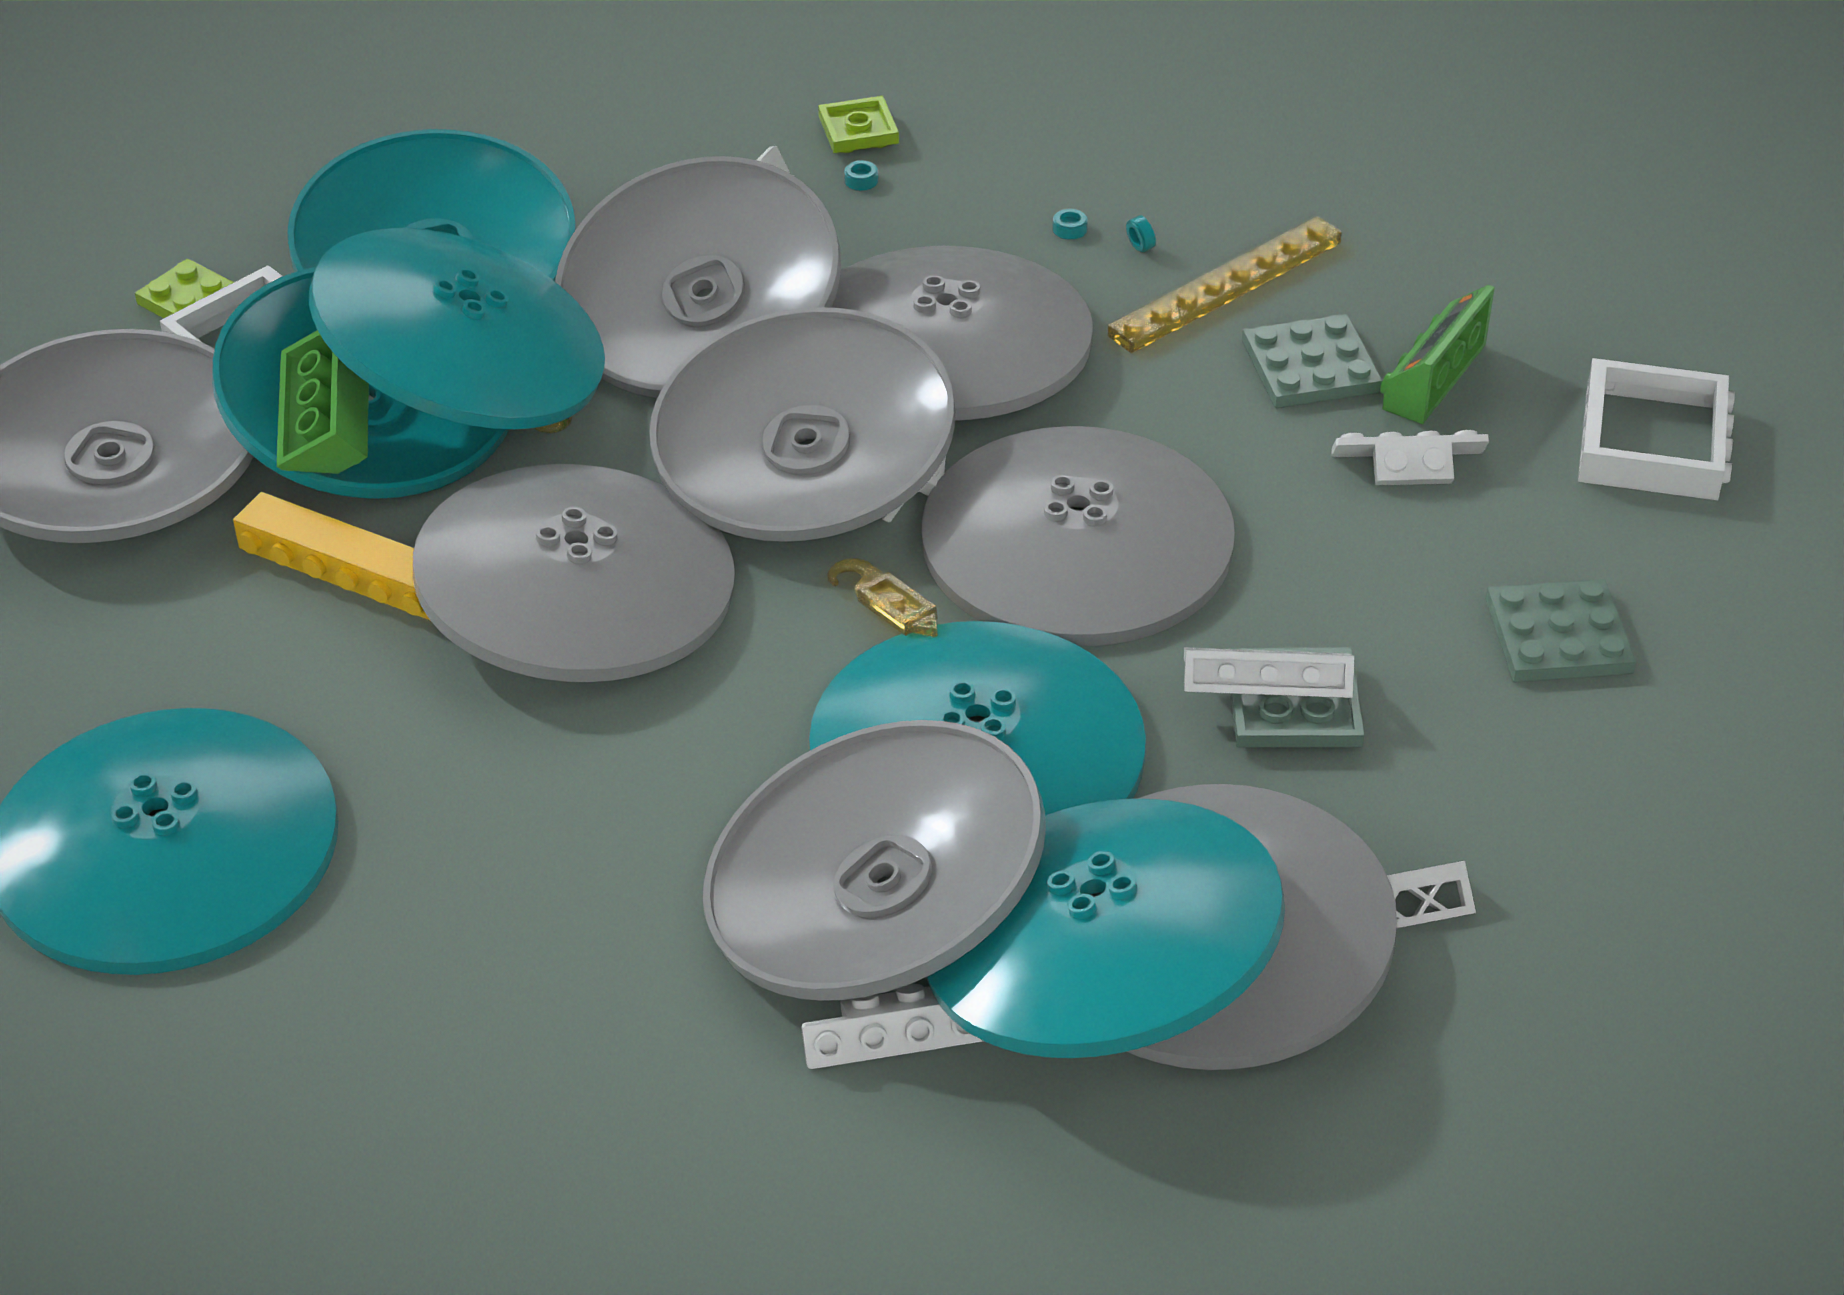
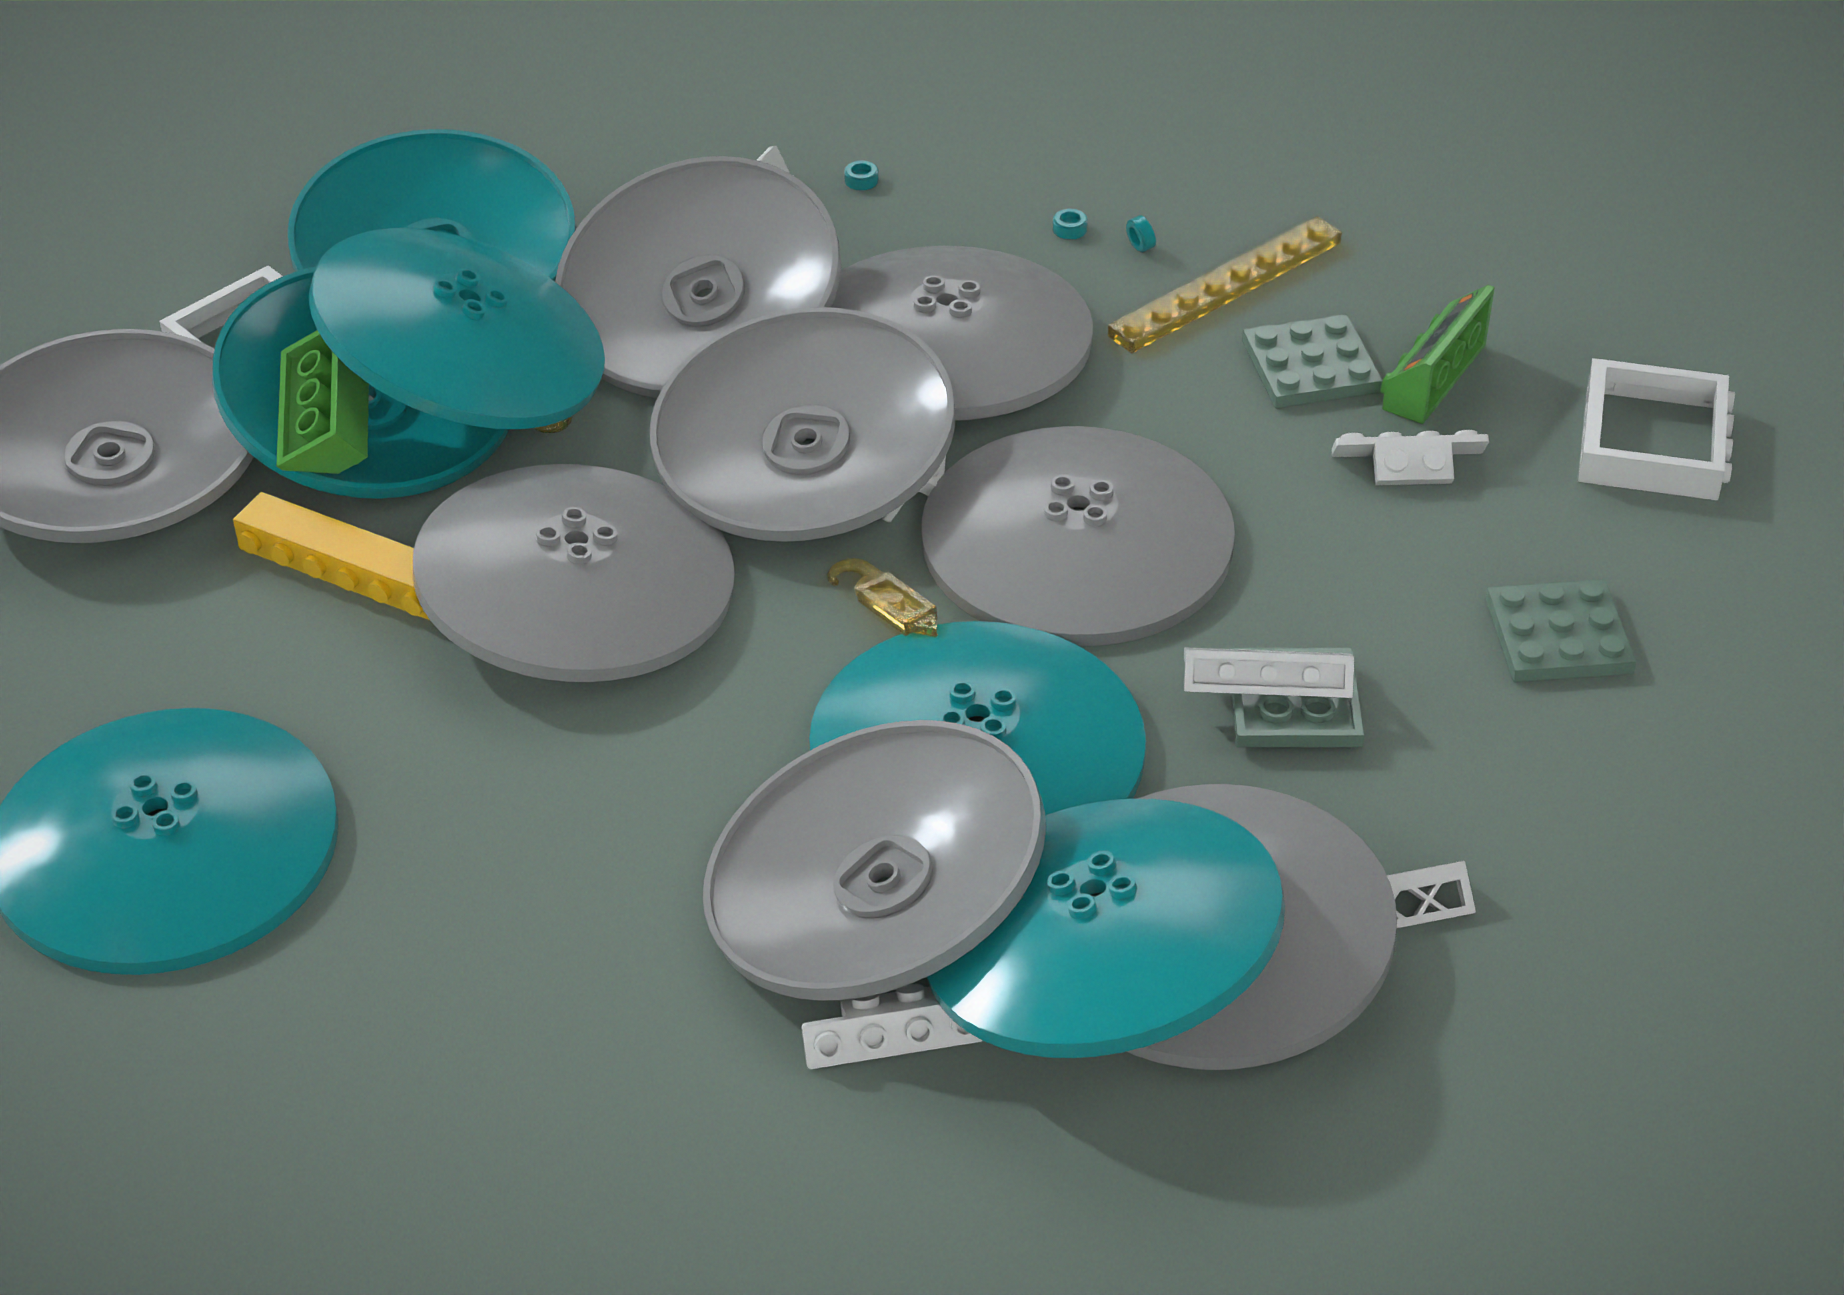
lime plate [135,258,234,318] -> none
lime plate [818,96,899,153] -> none

